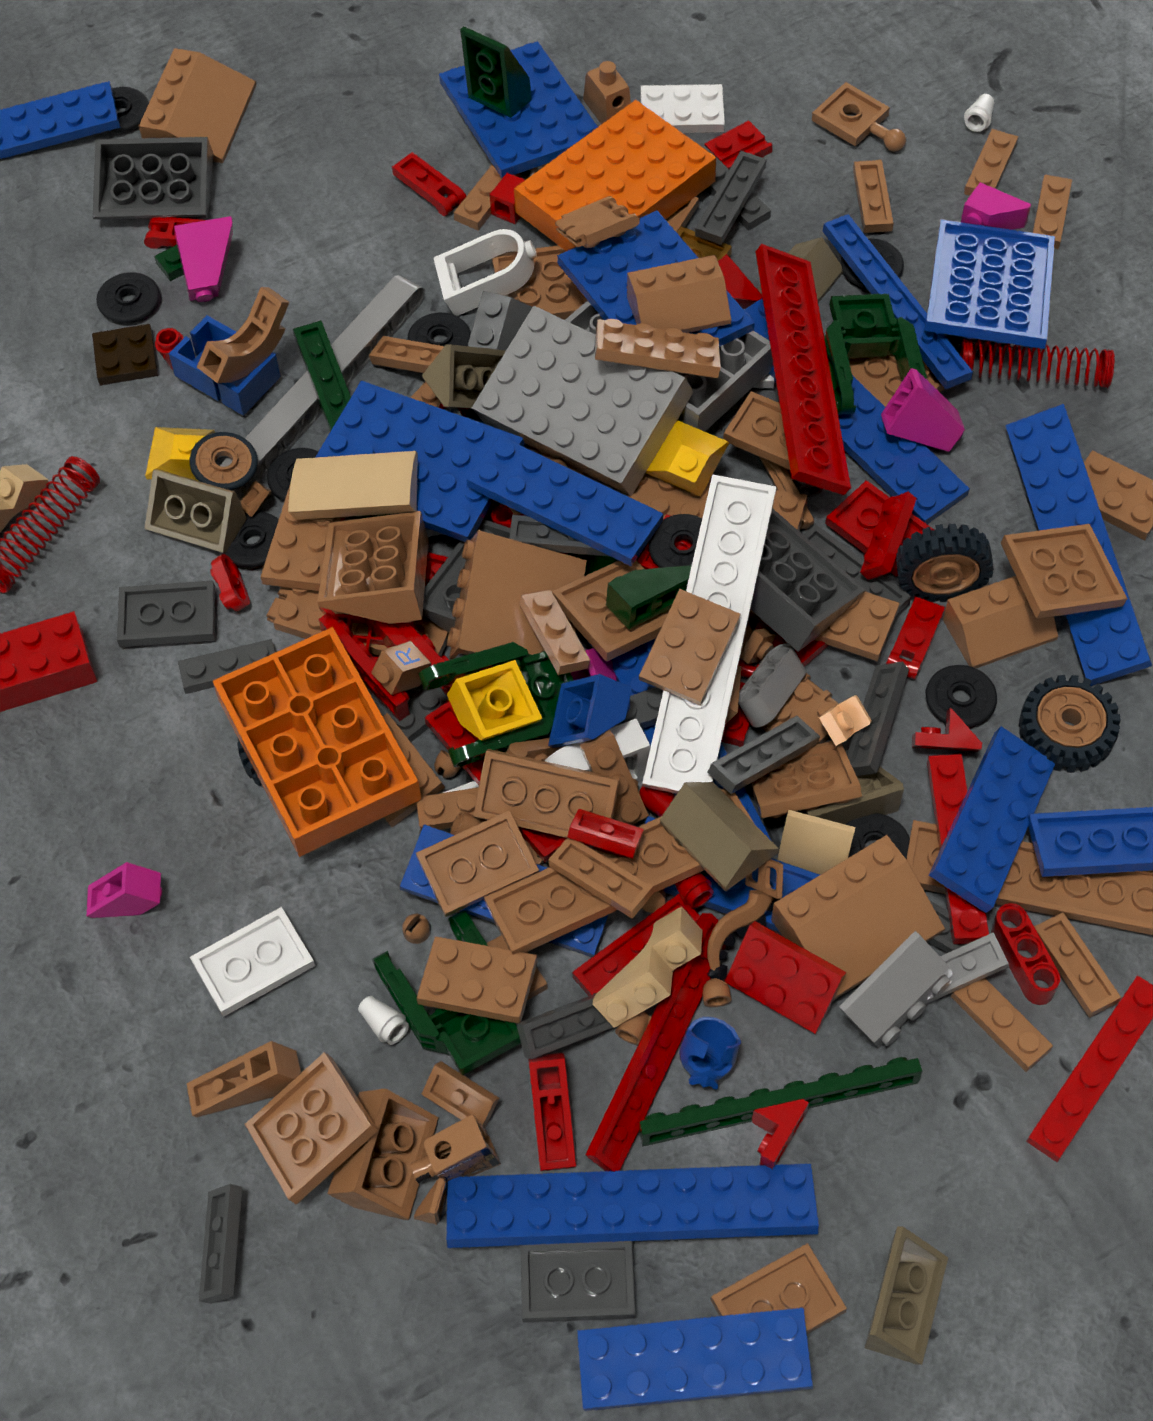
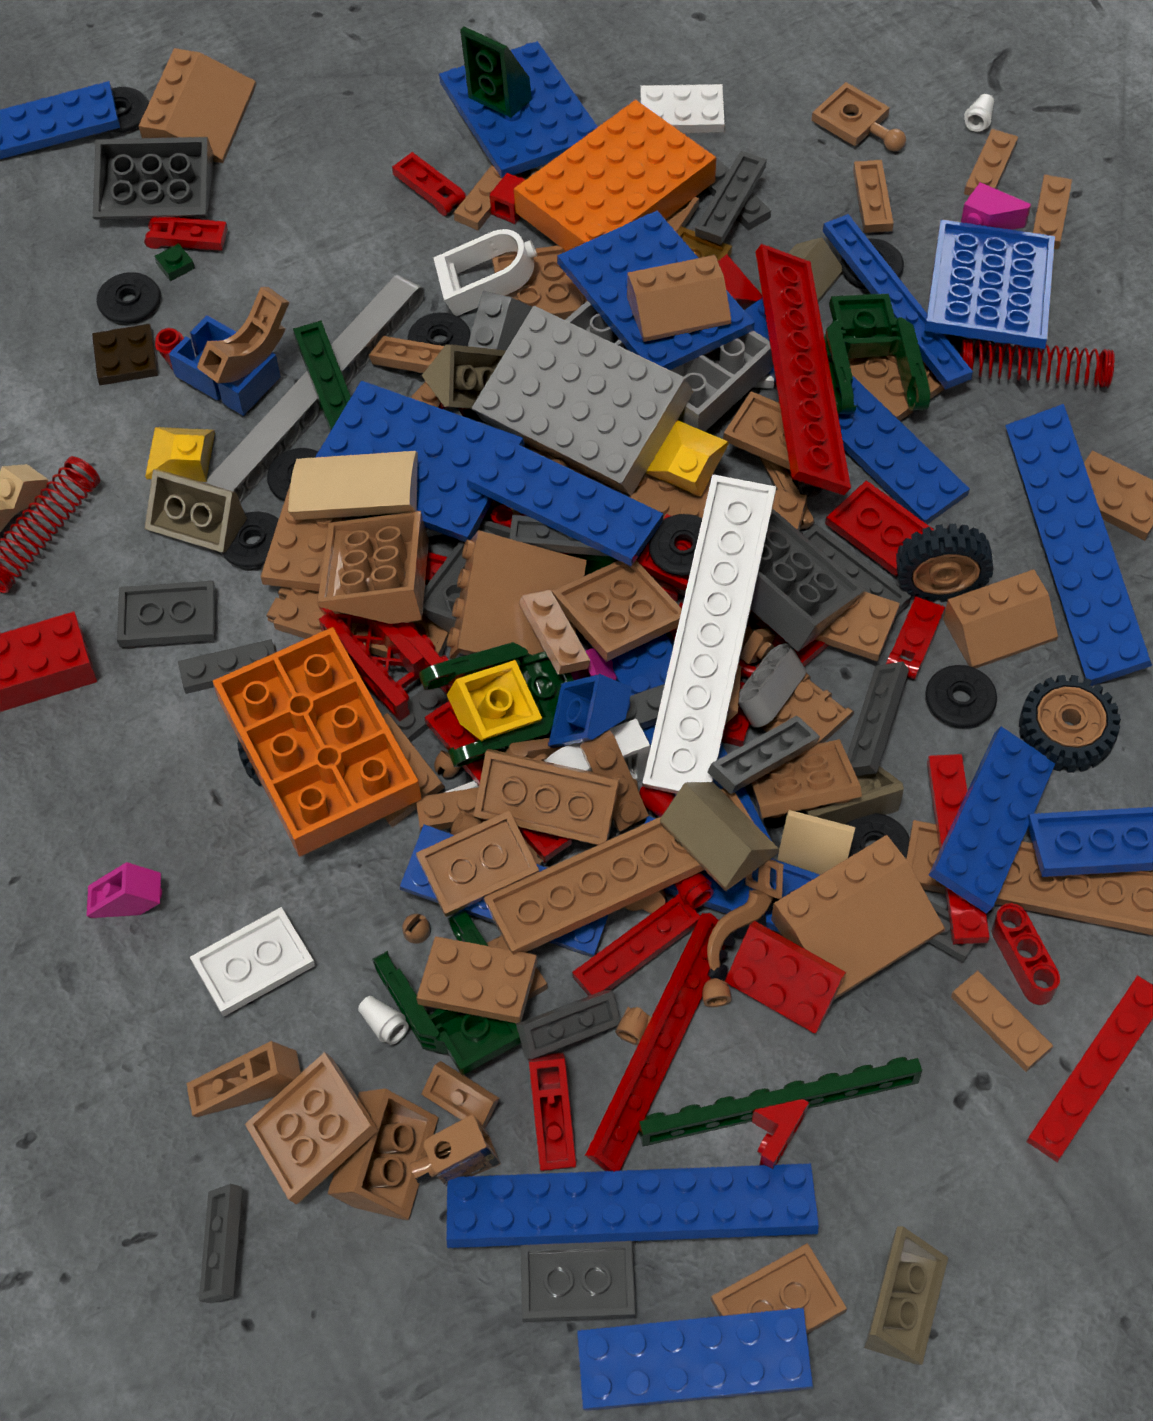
dark pink slope [174,216,233,302] -> none
medium nougat wheel [190,432,258,490] -> none
red plate [210,554,250,612] -> none
medium nougat slope [240,480,272,517] -> none
medium nougat brick [371,641,431,695] -> none
medium nougat slope [414,1178,447,1225] -> none
medium nougat plate [548,838,654,919] -> none
medium nougat plate [555,196,640,248] -> none
red plate [567,809,644,858] -> none
medium nougat torso [583,61,631,124] -> none
tan arch [593,906,702,1028] -> none
medium nougat plate [595,319,721,378] -> none
dark green slope [606,565,692,629] -> none
medium nougat plate [639,589,741,706] -> none
blue helmet [679,1017,741,1090] -> none
red plate [704,120,773,170] -> none
light nougat bracket [819,695,872,746] -> none
light grey slope [839,931,953,1049] -> none
red plate [860,491,917,580] -> none
dark pink slope [881,368,965,452] -> none
red slope [912,708,982,752] -> none
light grey plate [924,932,1010,1005] -> none
medium nougat plate [1001,524,1127,619] -> none
medium nougat plate [1034,912,1121,1018] -> none

